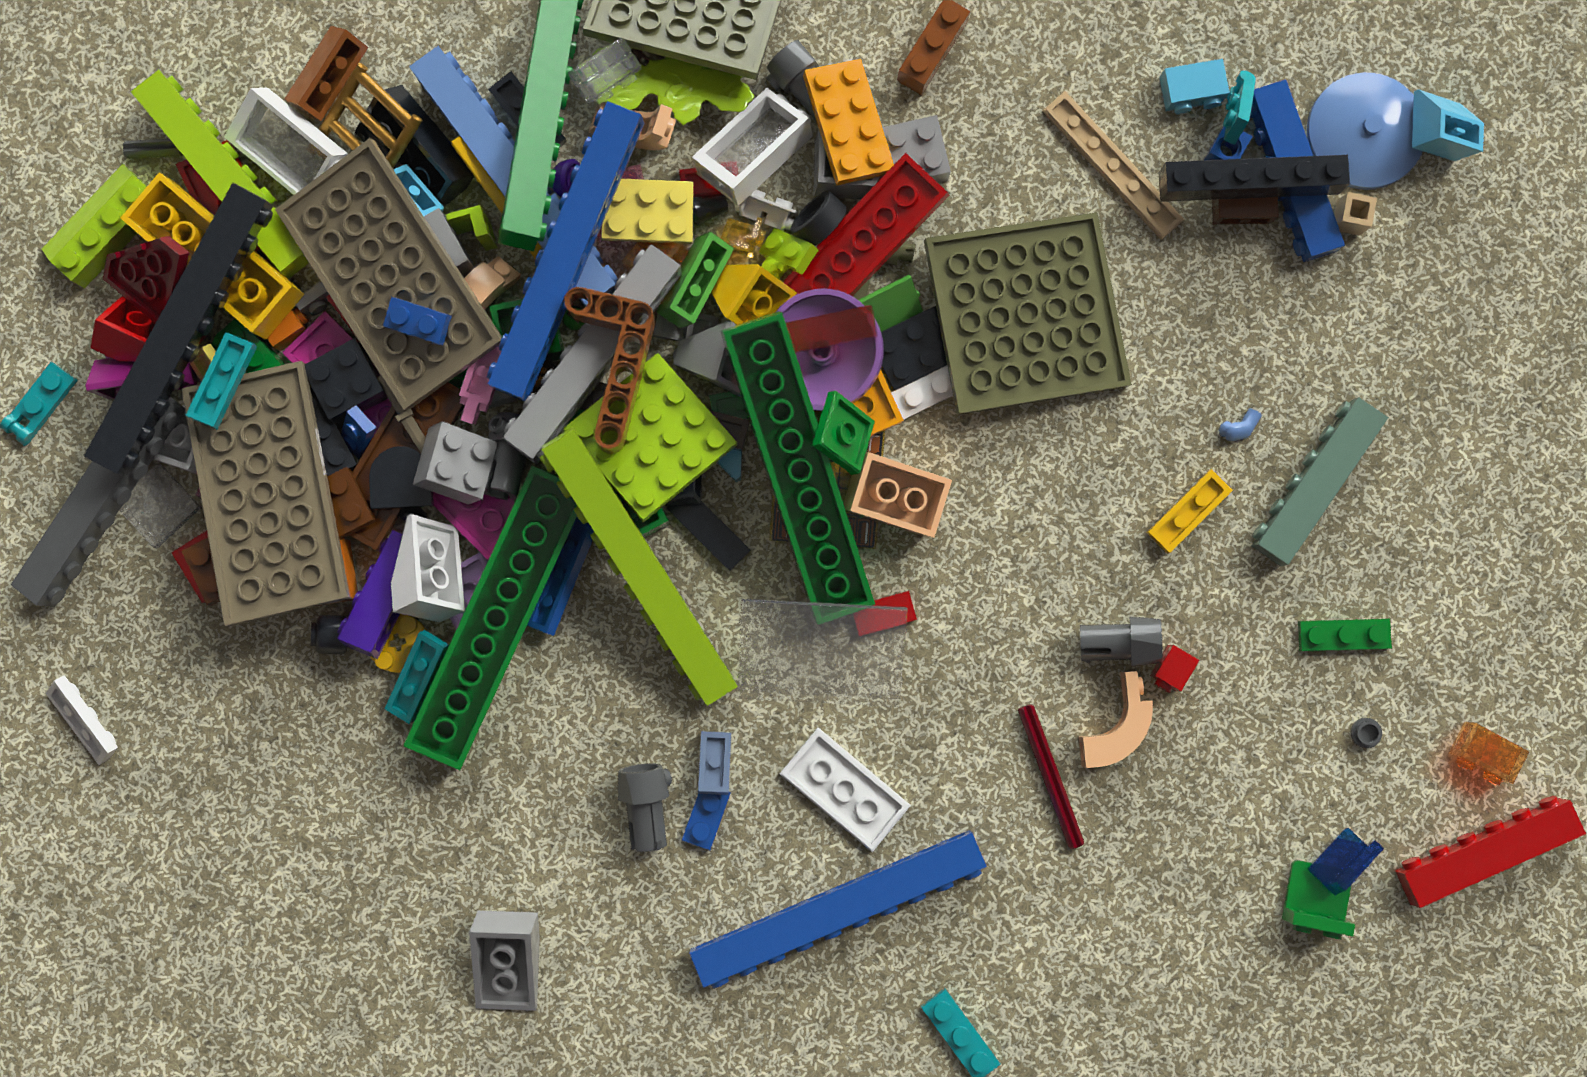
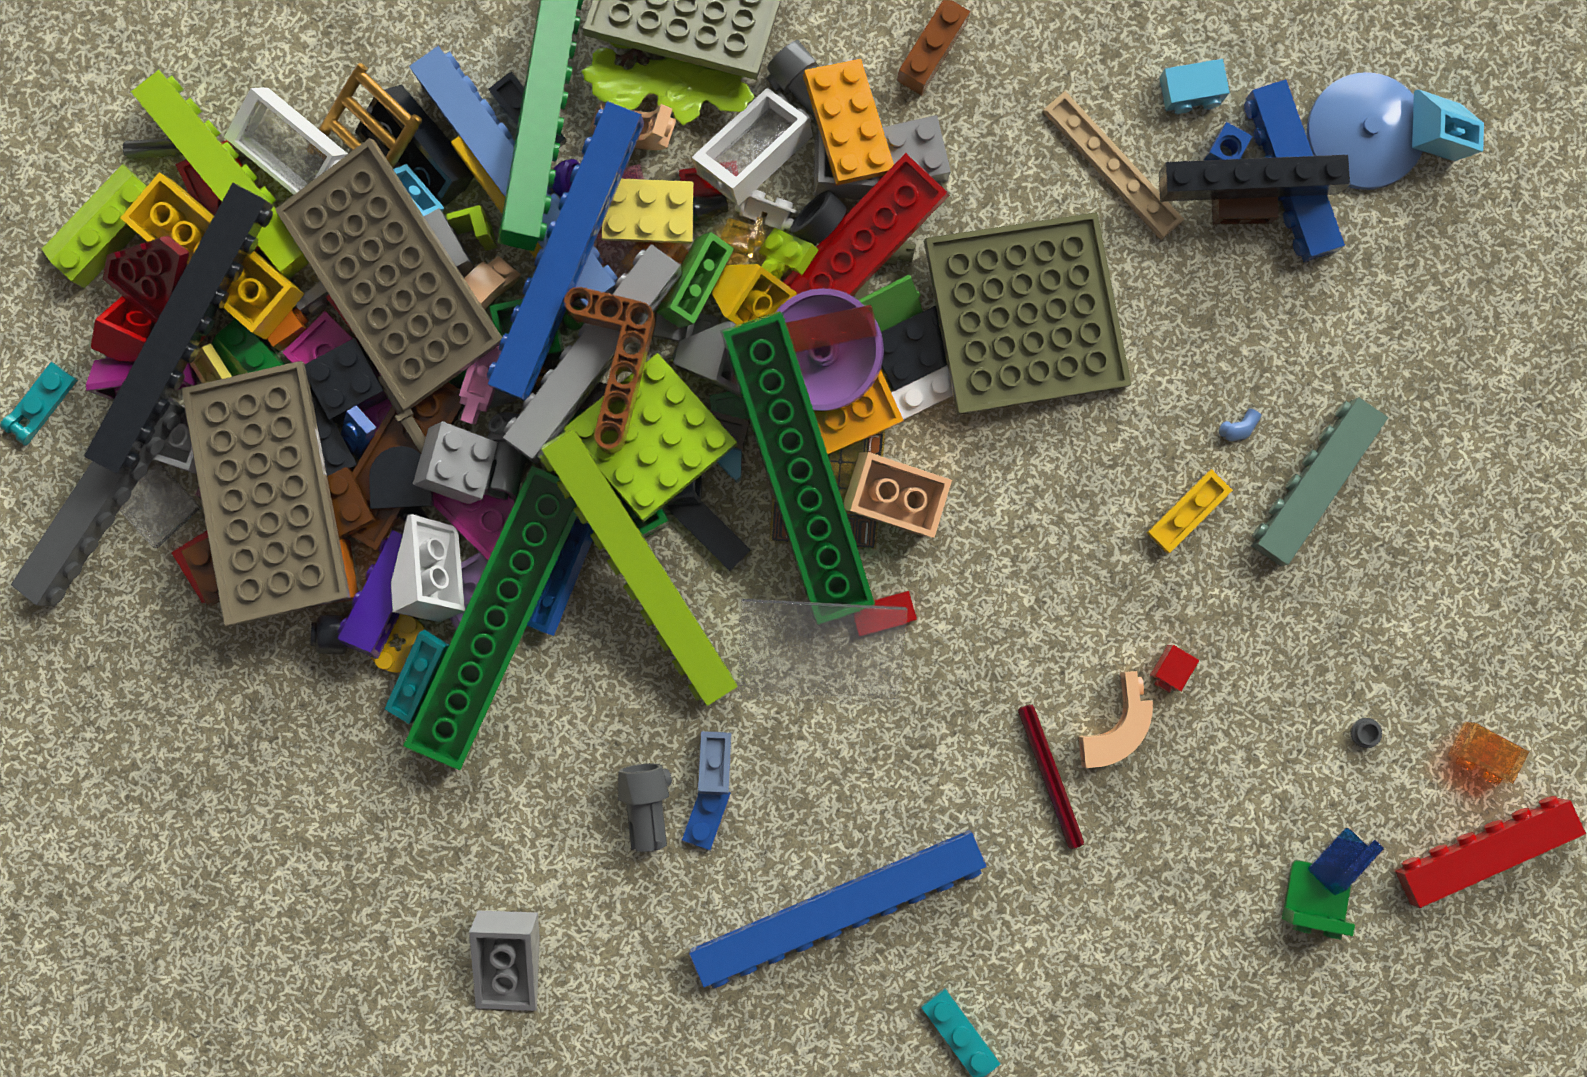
white plate [46,675,118,765] -> none
teal plate [185,332,257,430] -> none
dark orange brick [284,26,369,121] -> none
blue plate [383,297,452,345] -> none
clear brick [568,37,642,105] -> none
white tile [779,728,911,852] -> none
green tile [812,391,875,475] -> none
dark grey piece [1080,616,1163,667] -> none
teal plate [1223,70,1256,145] -> none
green plate [1298,619,1392,651] -> none
tan brick [1334,192,1377,236] -> none

